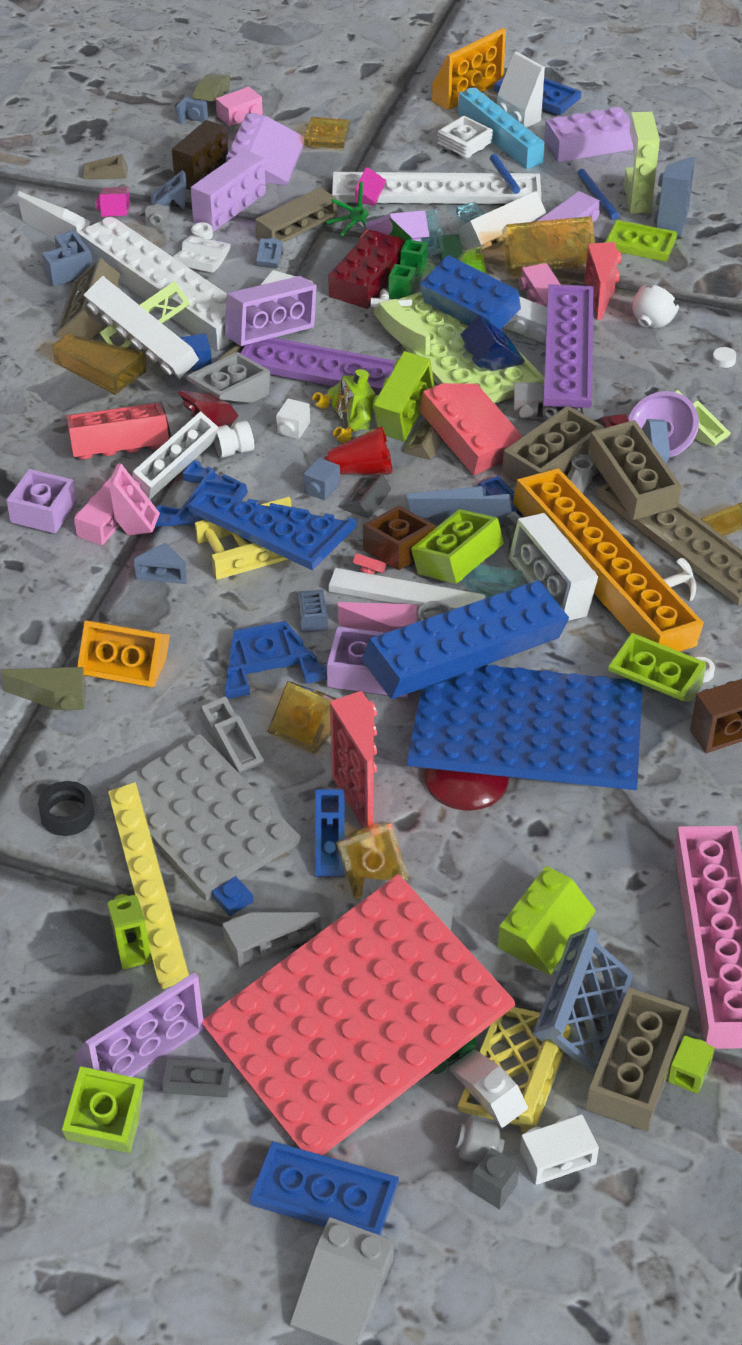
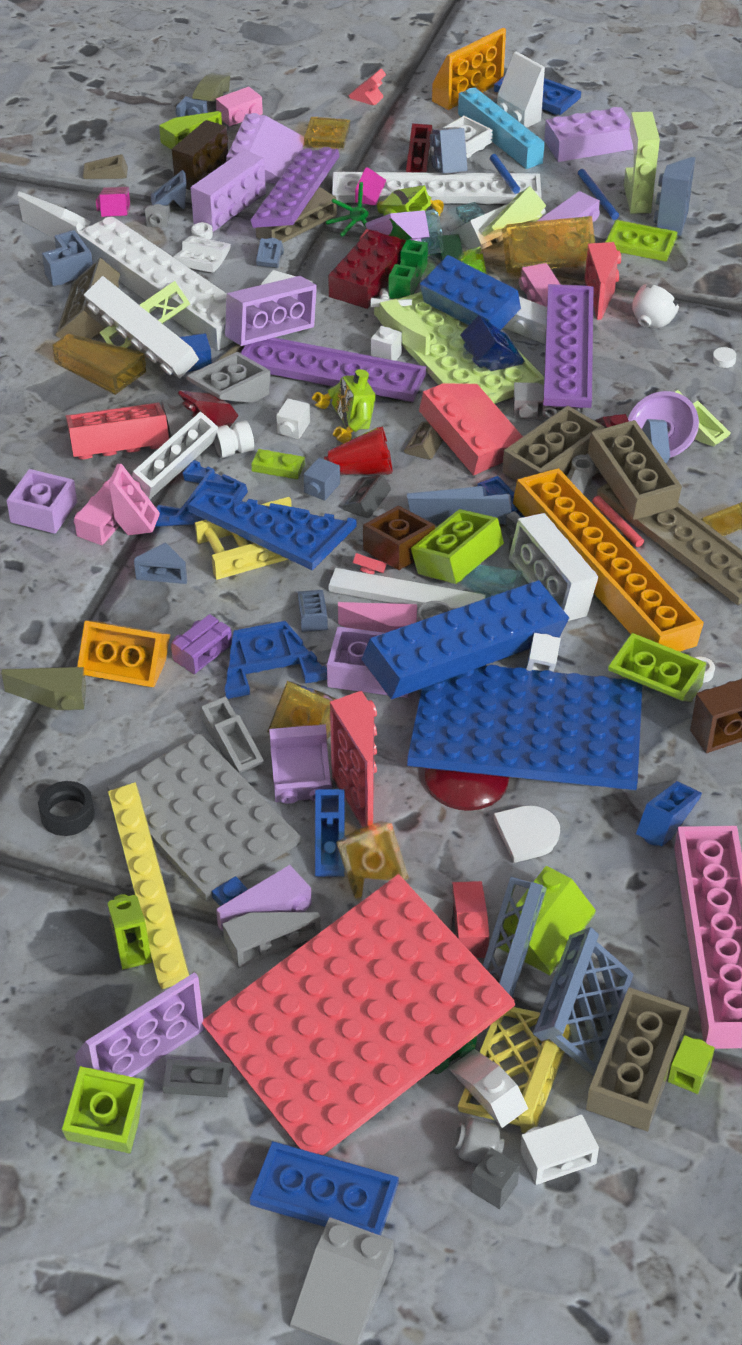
lime brick [372,351,435,442] -> none
white plant [663,558,697,601] -> none
none -> lime slope [159,111,222,150]
none -> medium lavender brick [171,614,232,674]
none -> lavender slope [216,865,312,931]
none -> medium lavender plate [251,147,340,228]
none -> lime plate [251,449,305,480]
none -> lavender panel [269,724,332,804]
none -> coral slope [348,68,386,105]
none -> white brick [371,326,402,361]
none -> lime torso [377,185,444,217]
none -> dark red slope [406,123,433,173]
none -> brick [430,127,468,173]
none -> coral slope [452,881,489,958]
none -> yellowish green slope [482,186,546,236]
none -> sand blue fence [483,876,547,998]
none -> white tile [494,806,560,863]
none -> white brick [526,633,561,672]
none -> coral bar [592,496,644,547]
none -> blue slope [636,781,702,846]

